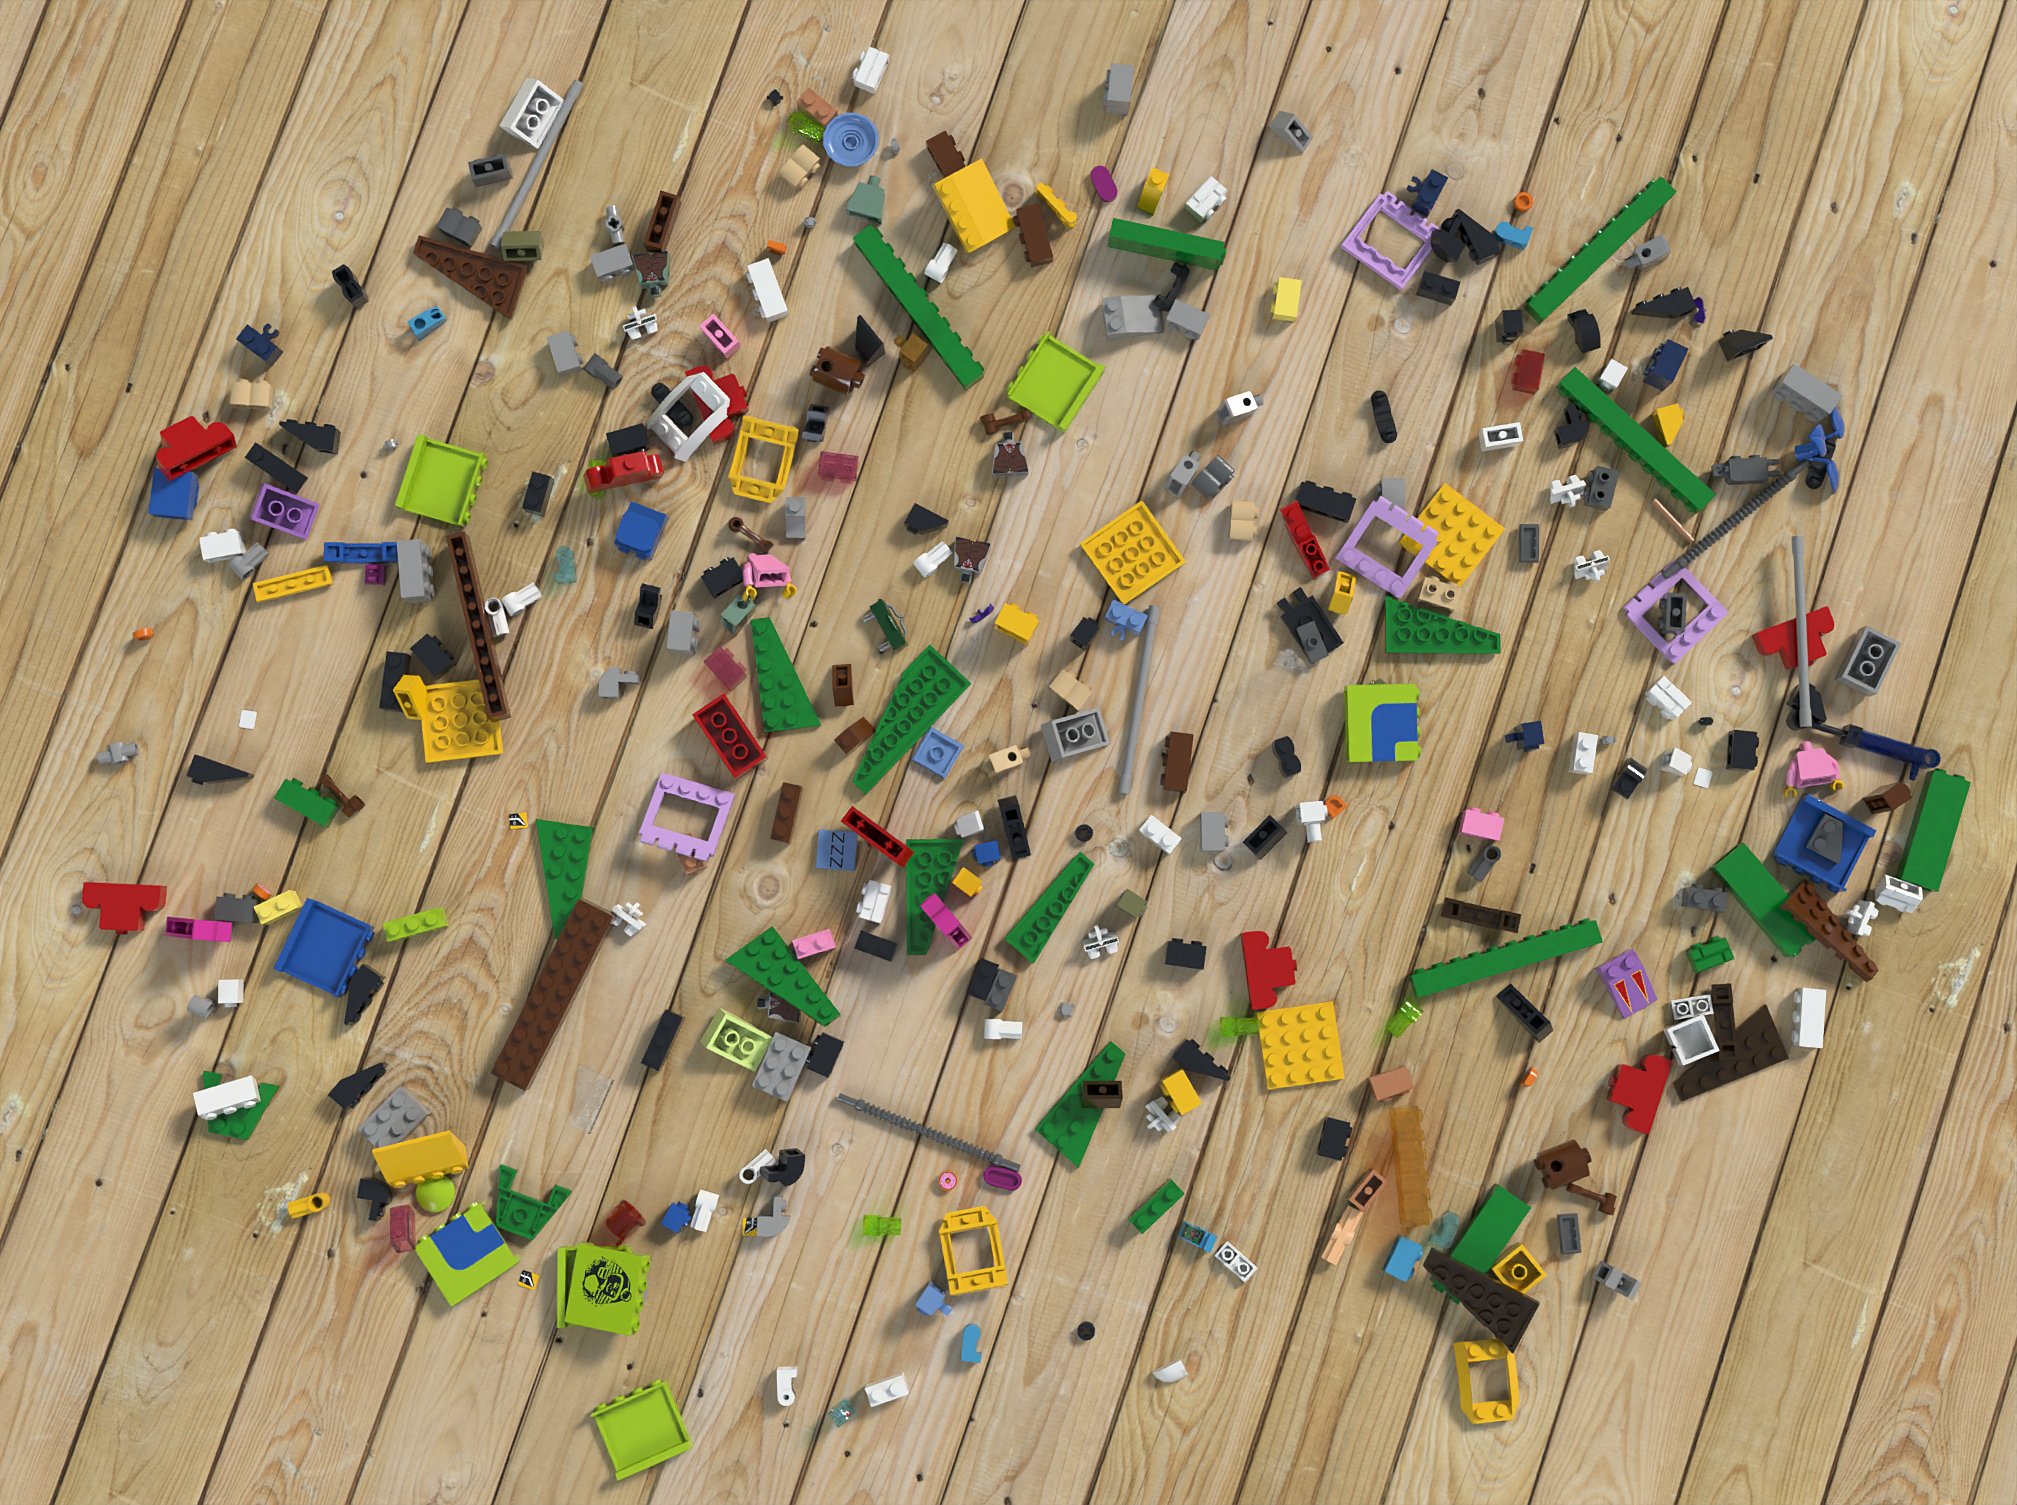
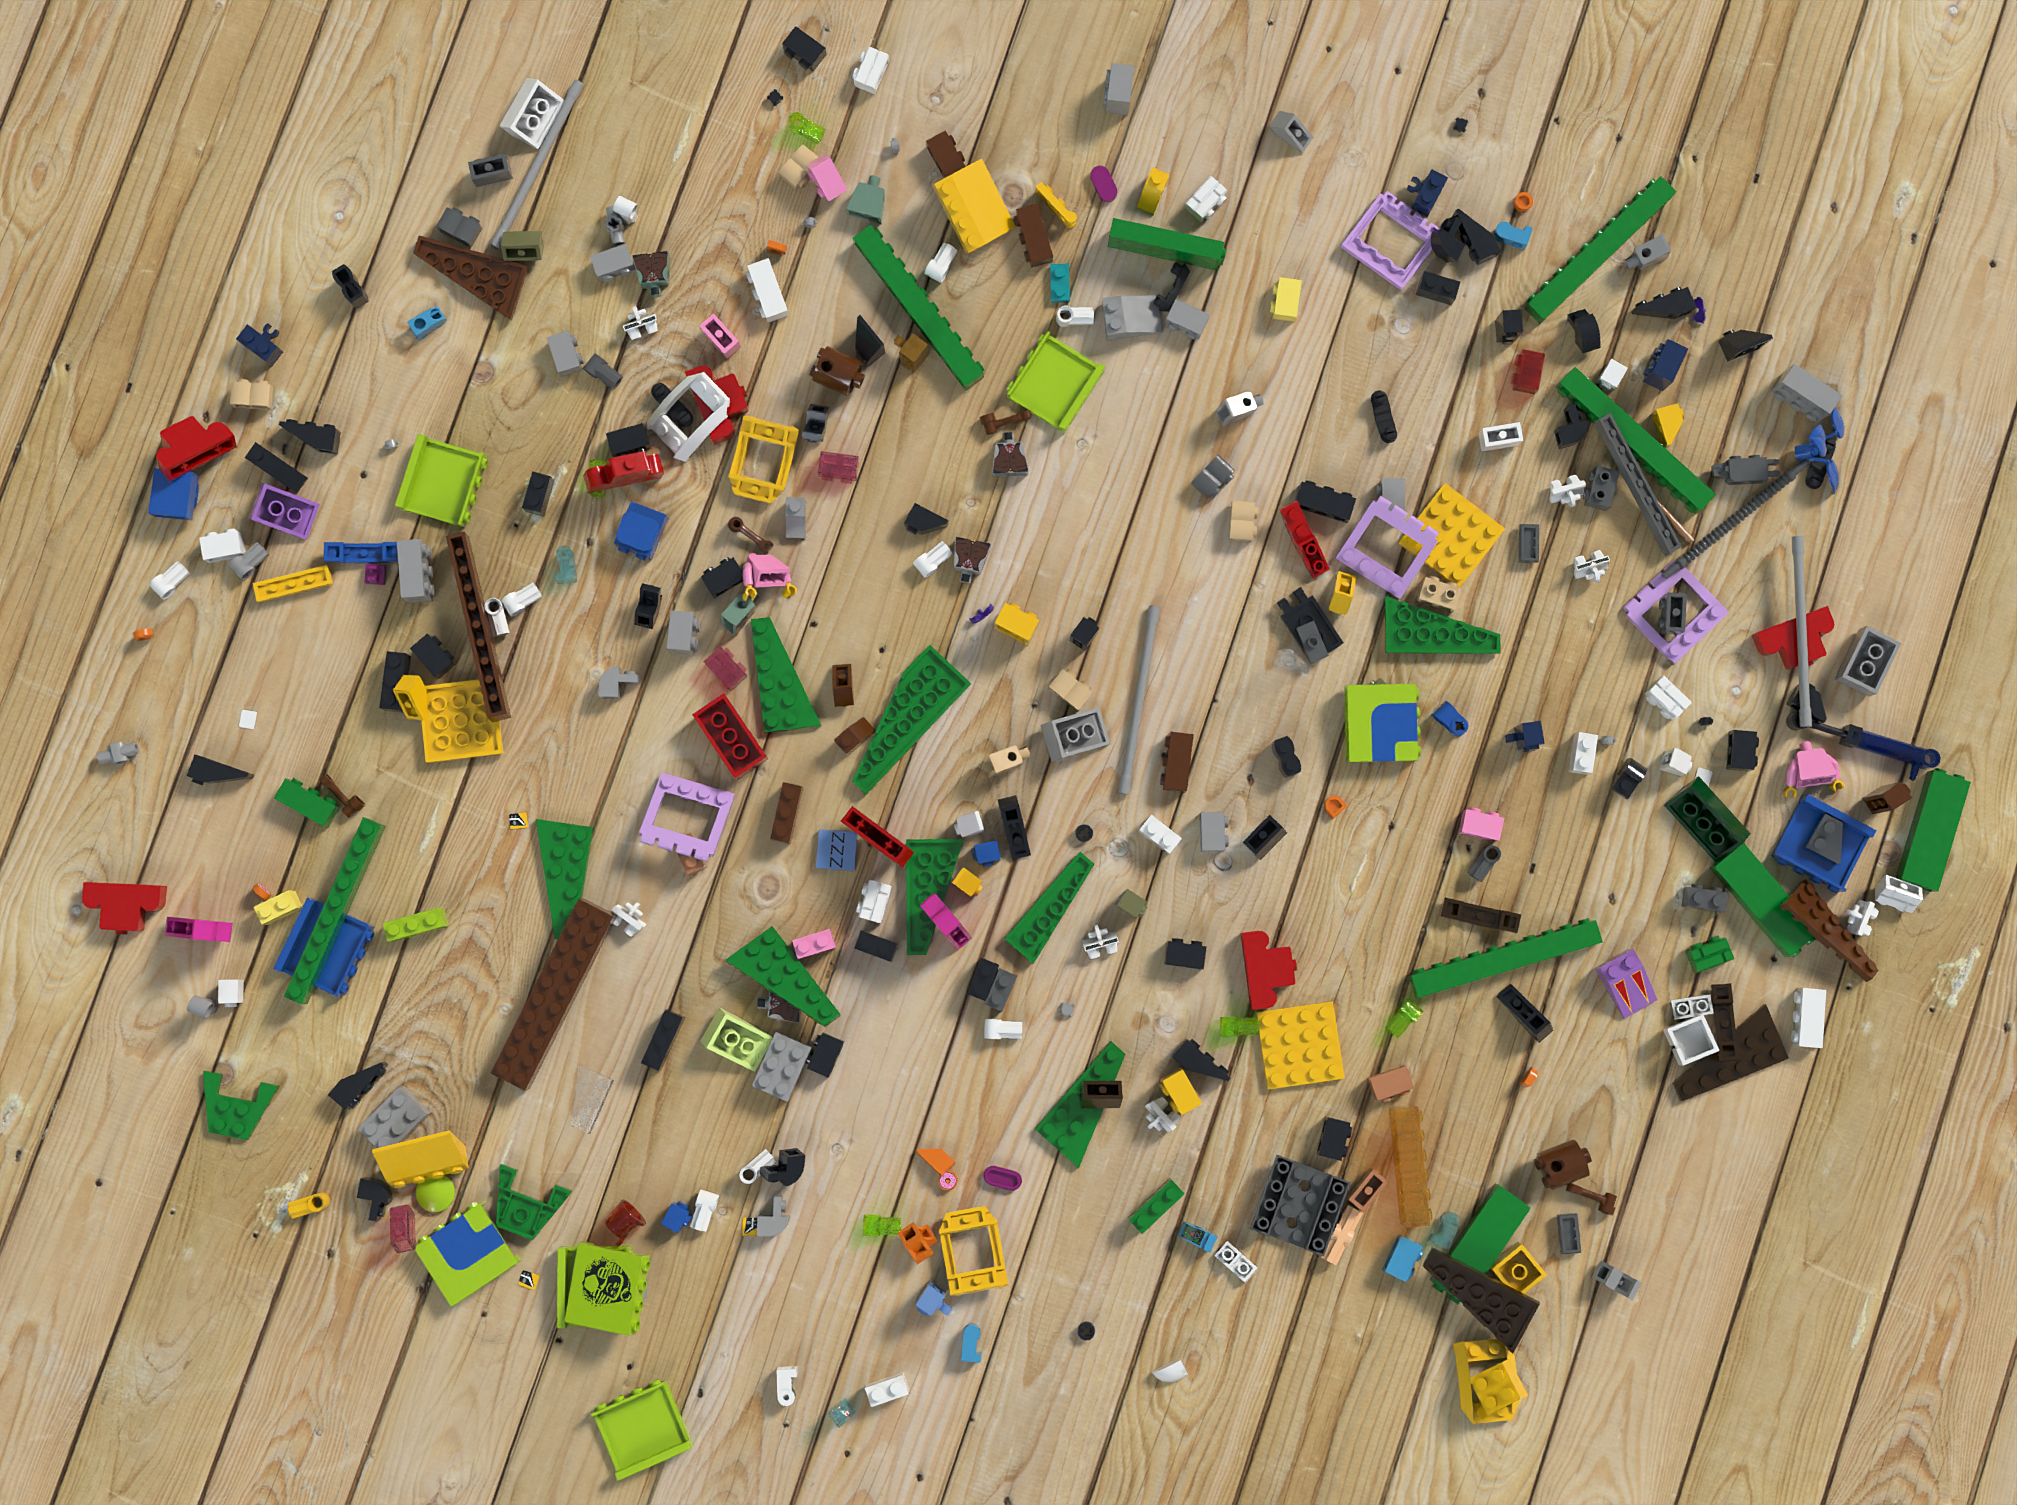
white brick [193,1075,261,1120] -> none
dark grey brick [214,893,261,923] -> none
black slope [344,964,386,1026] -> none
reddish brown brick [643,190,681,252] -> none
nougat brick [796,87,838,131] -> none
medium blue hat [823,113,878,166] -> none
dark grey hose [837,1093,1020,1172] -> none
dark green piece [862,599,908,652] -> none
medium blue tile [912,727,964,779] -> none
yellow plate [1080,500,1186,605] -> none
medium blue brick [1104,599,1148,641] -> none
light grey torso [1164,451,1201,498] -> none
white brick [1295,801,1327,843] -> none
red brick [1607,1054,1673,1135] -> none
none -> white piece [149,561,190,600]
none -> green brick [284,817,386,1004]
none -> white piece [613,196,638,225]
none -> black brick [782,26,827,72]
none -> bright pink brick [806,154,848,202]
none -> orange brick [897,1222,938,1265]
none -> orange tile [916,1149,955,1177]
none -> teal plate [1050,263,1070,303]
none -> white piece [1055,306,1094,327]
none -> dark grey slope [1250,1155,1351,1257]
none -> blue piece [1432,701,1469,736]
none -> black piece [1453,117,1468,133]
none -> yellow brick [1469,1359,1528,1415]
none -> dark grey plate [1594,413,1681,556]
none -> dark green slope [1664,776,1751,862]

